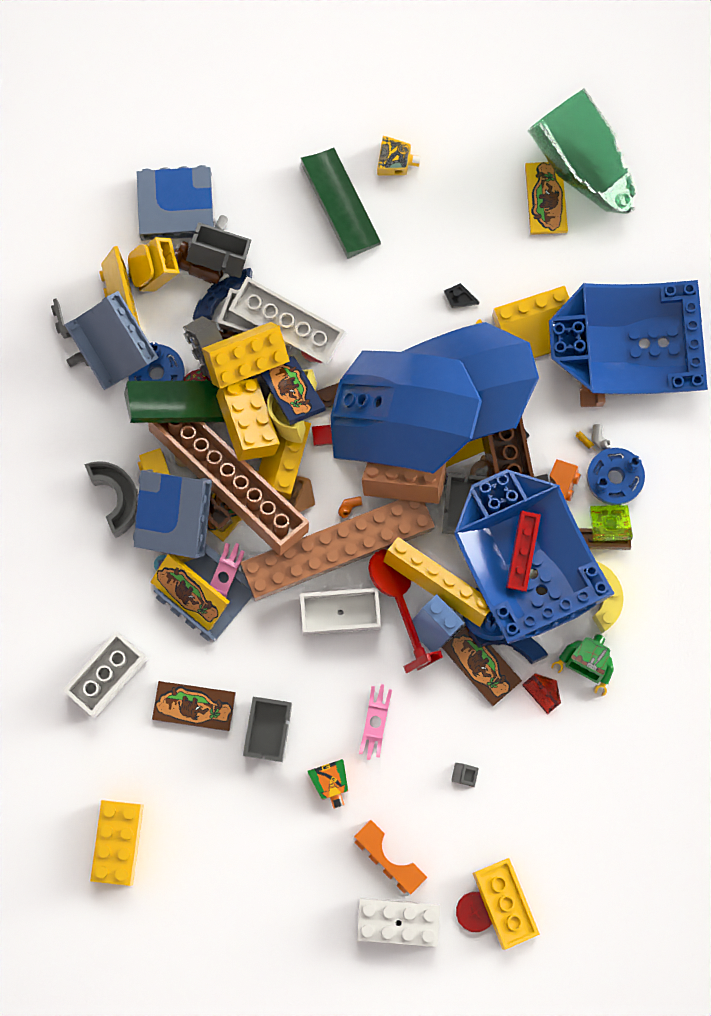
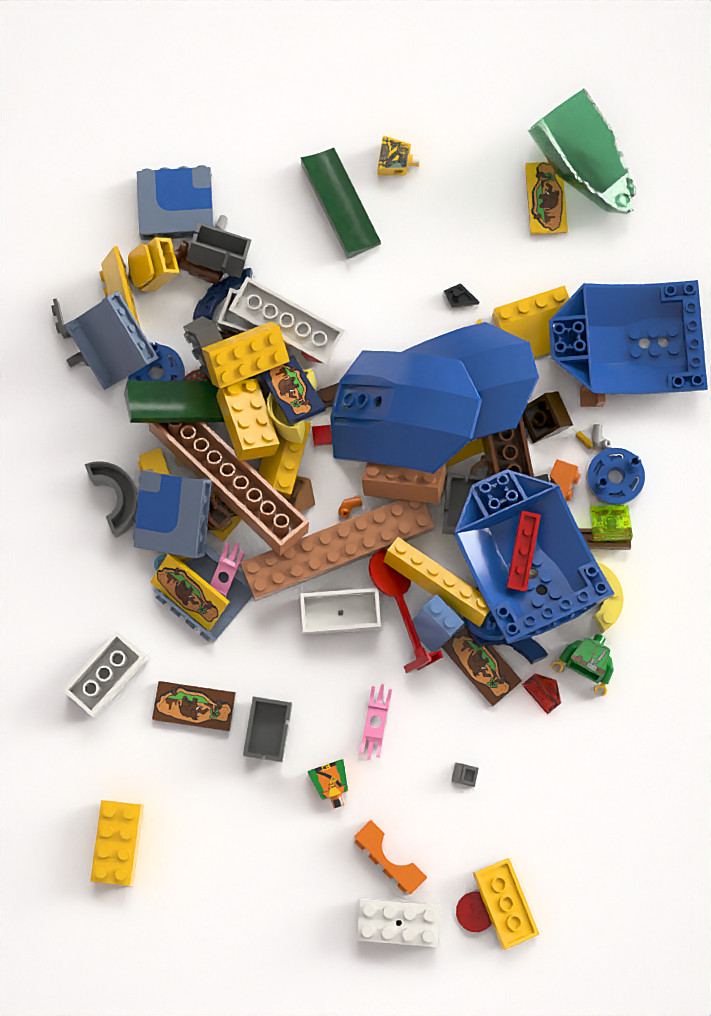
none -> dark brown slope [522,391,573,444]

